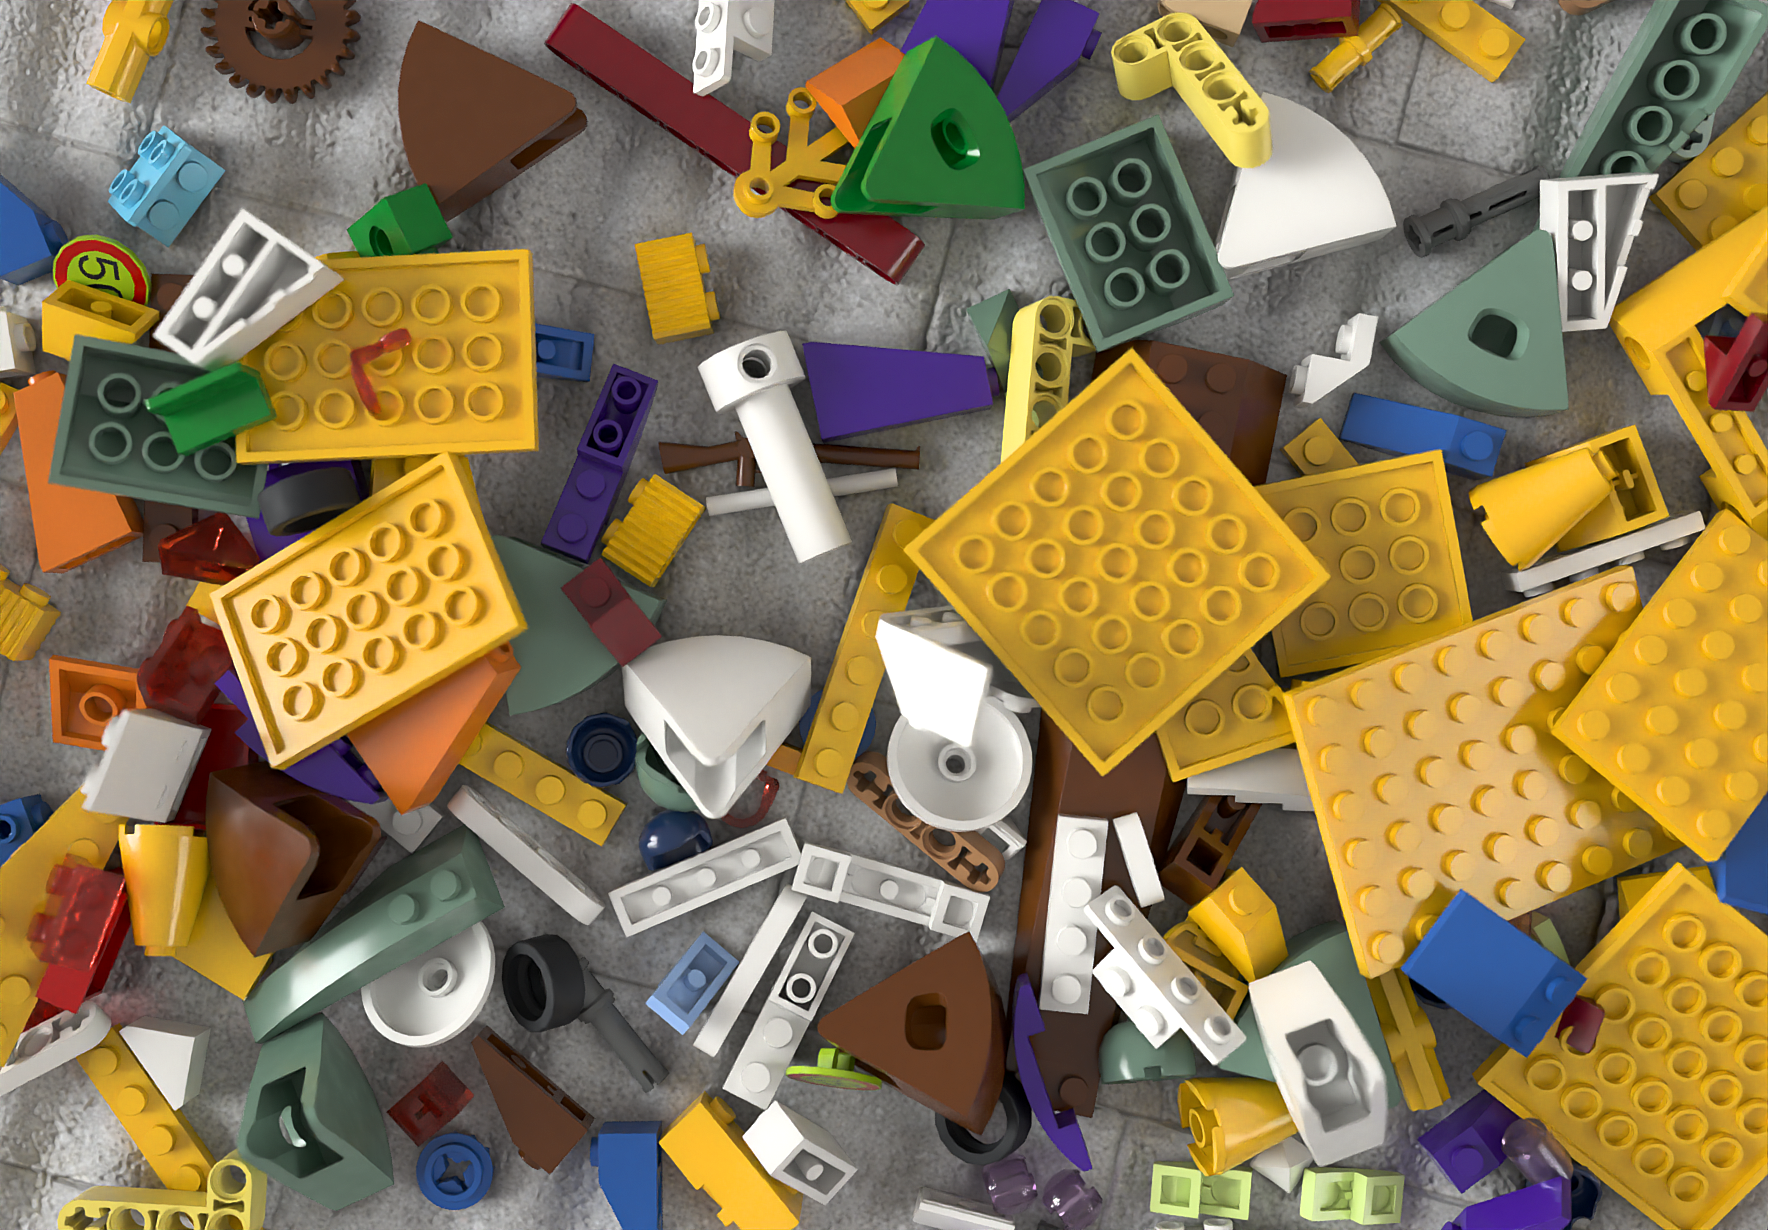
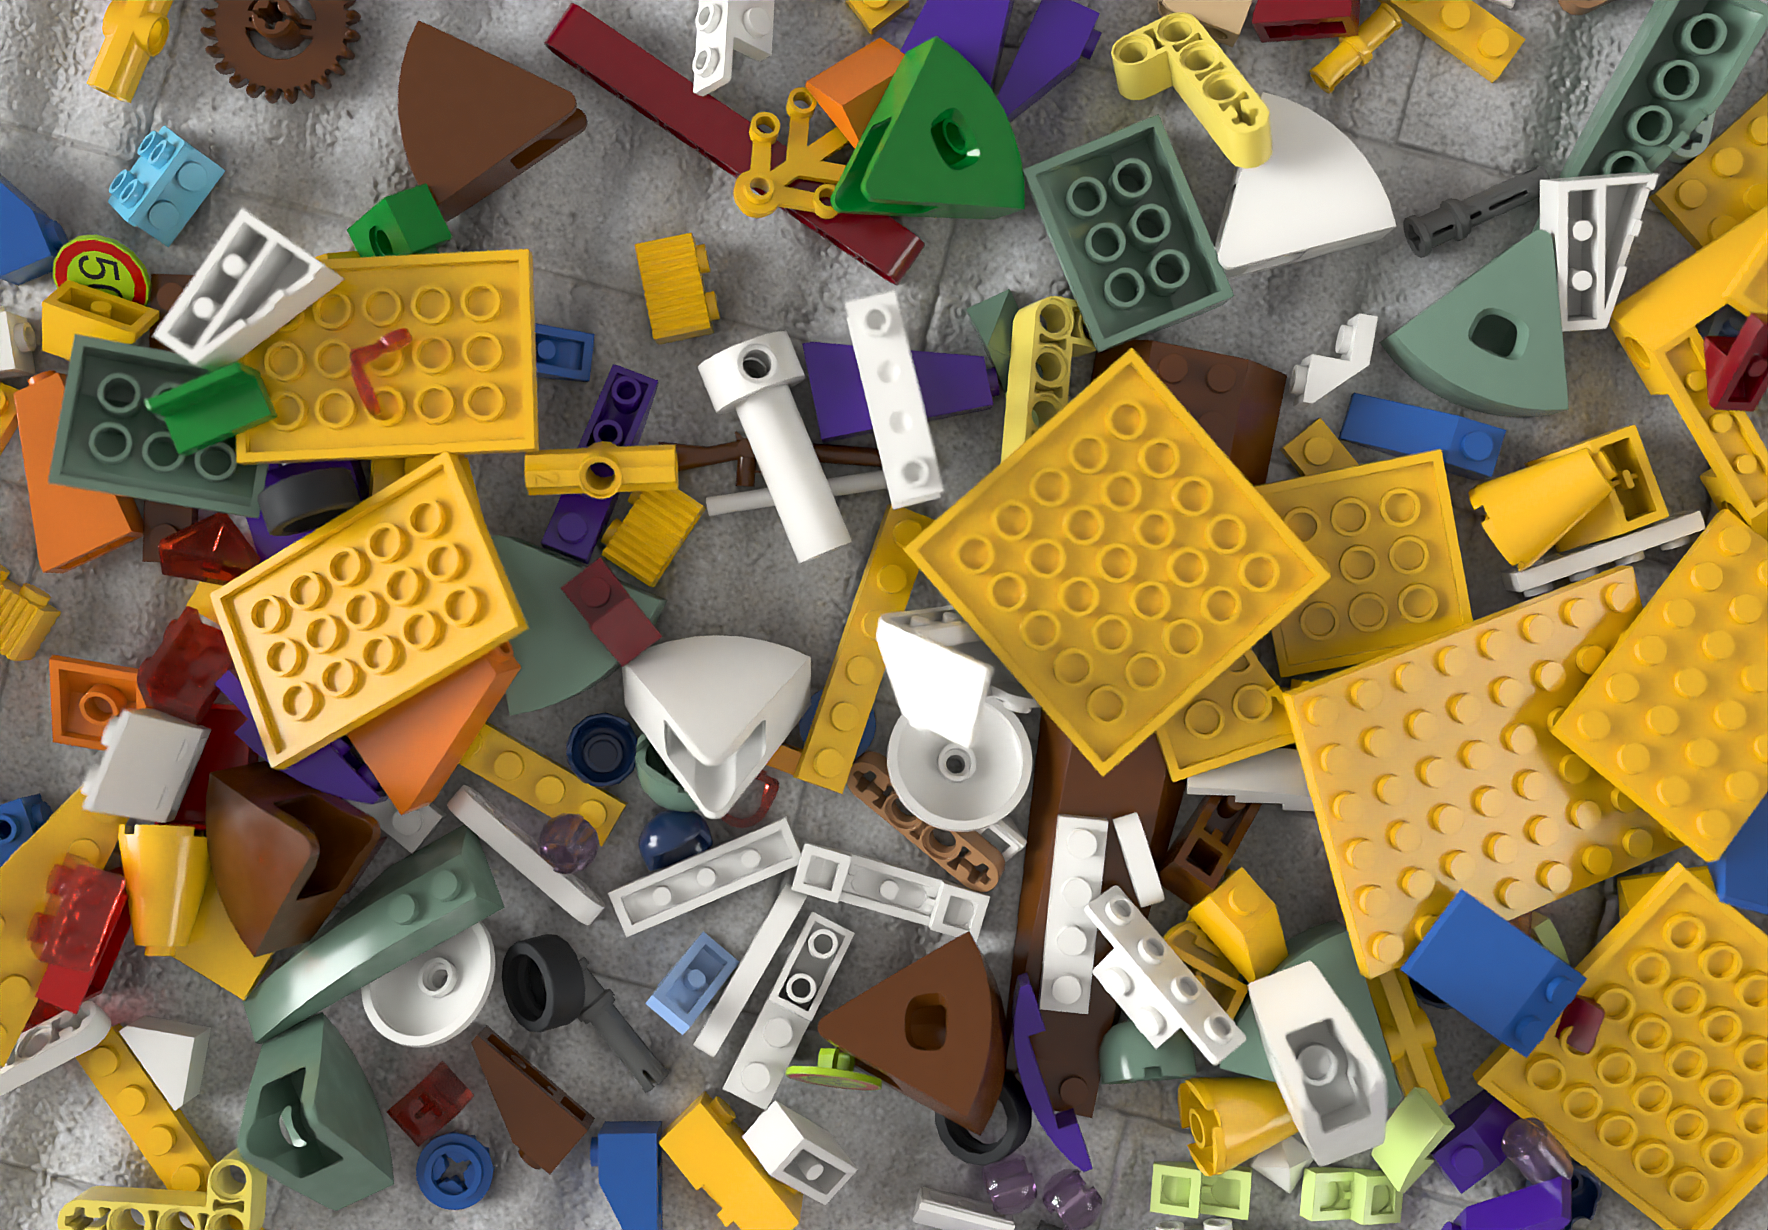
none -> yellow piece [524,441,678,499]
none -> piece [537,813,600,874]
none -> white fence [845,290,944,510]
none -> yellowish green slope [1371,1087,1455,1193]

